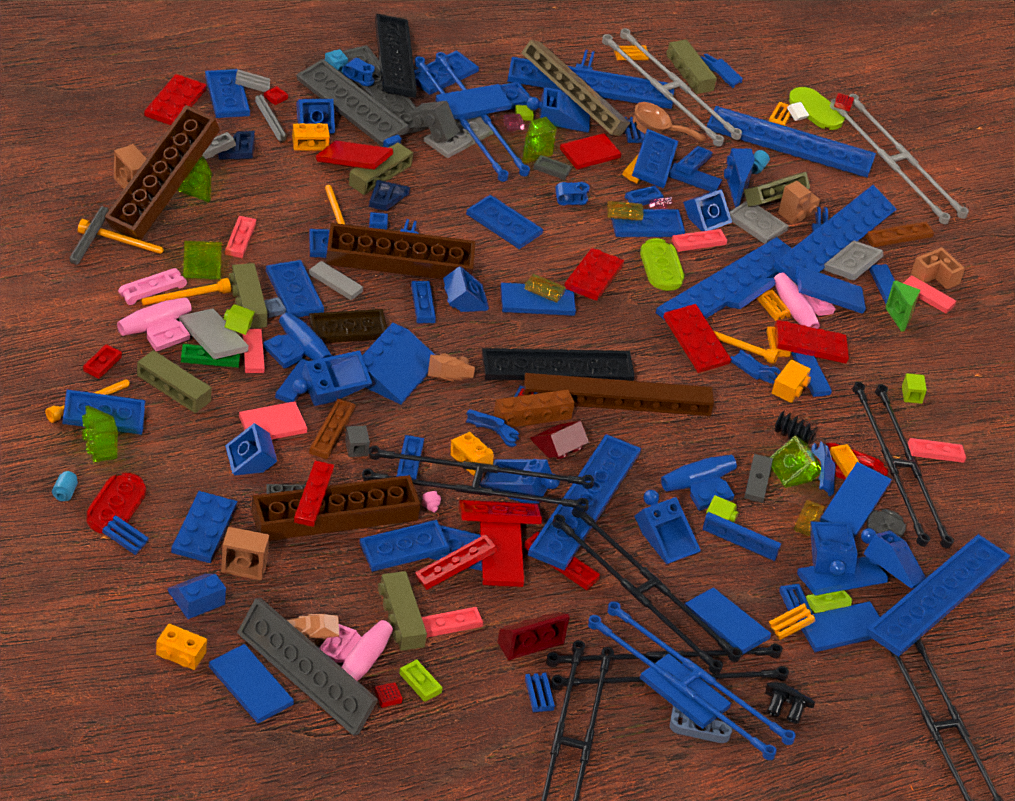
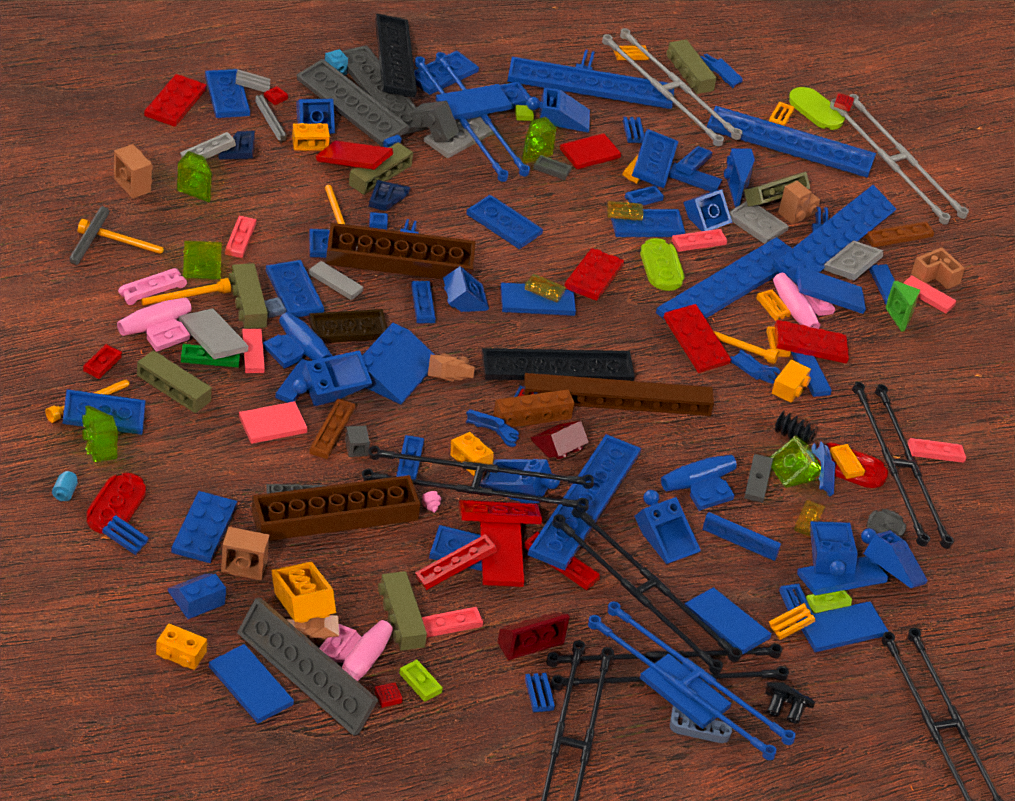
reddish brown brick [105,105,220,240] -> none
lime brick [223,304,255,335] -> none
blue slope [225,423,277,475] -> none
red plate [294,460,334,527] -> none
blue piece [342,58,375,86] -> none
blue tile [359,520,450,572] -> none
clear pink plate [503,114,524,131] -> none
dark tan brick [522,40,630,136] -> none
blue piece [555,182,590,206] -> none
nougat piece [633,102,705,142] -> none
clear pink plate [649,197,673,209] -> none
lime brick [706,495,739,523] -> none
blue tile [727,277,776,309] -> none
dark azure brick [752,150,770,174] -> none
white tile [787,102,809,121] -> none
blue tile [820,462,892,539] -> none
blue plate [866,534,1010,657] -> none
lime brick [902,373,927,404] -> none
none -> light orange brick [271,562,336,623]

